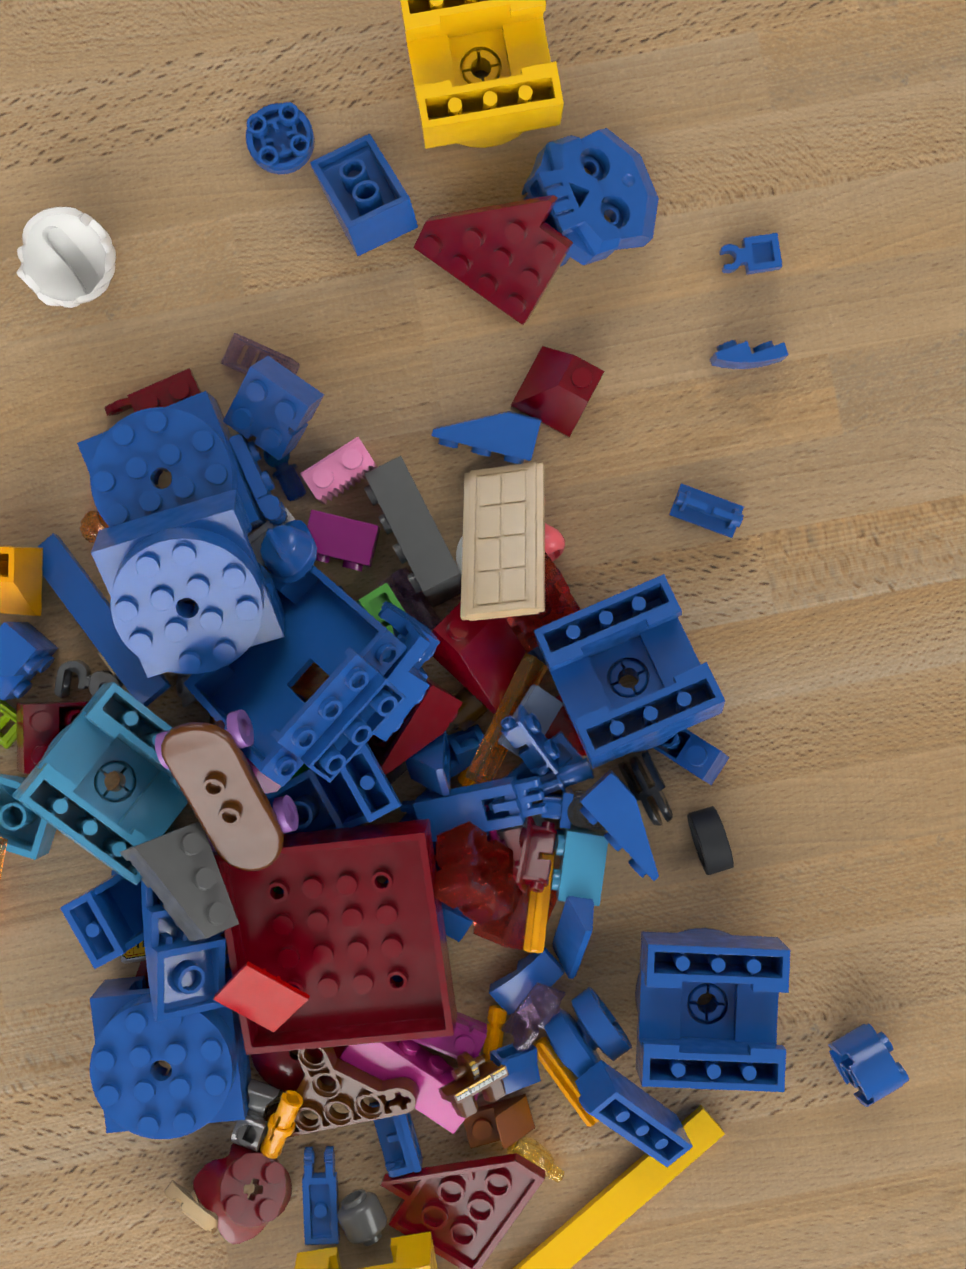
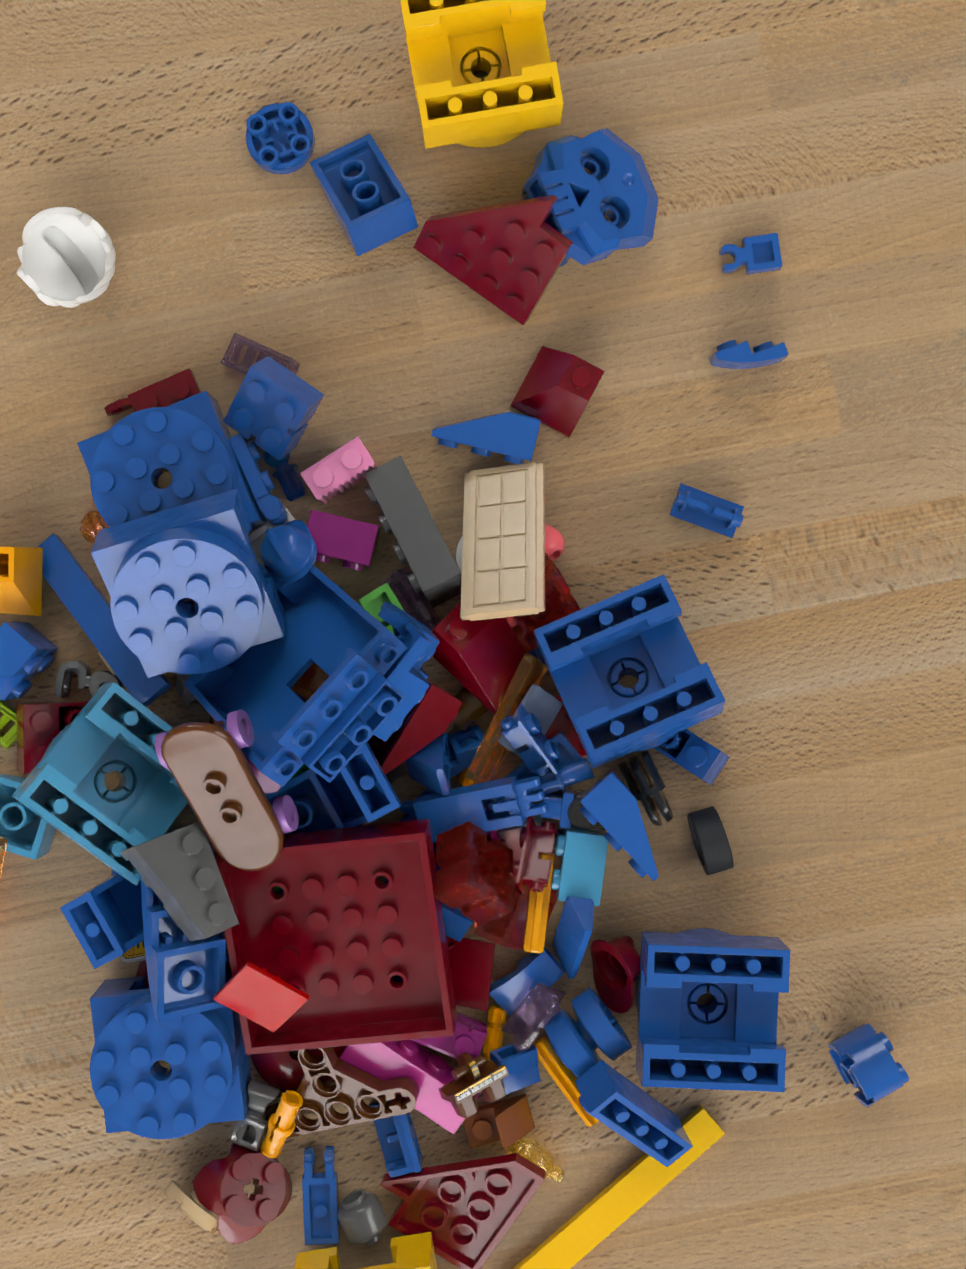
none -> dark red hinge [446,935,496,1011]
none -> dark red piece [590,936,640,1014]

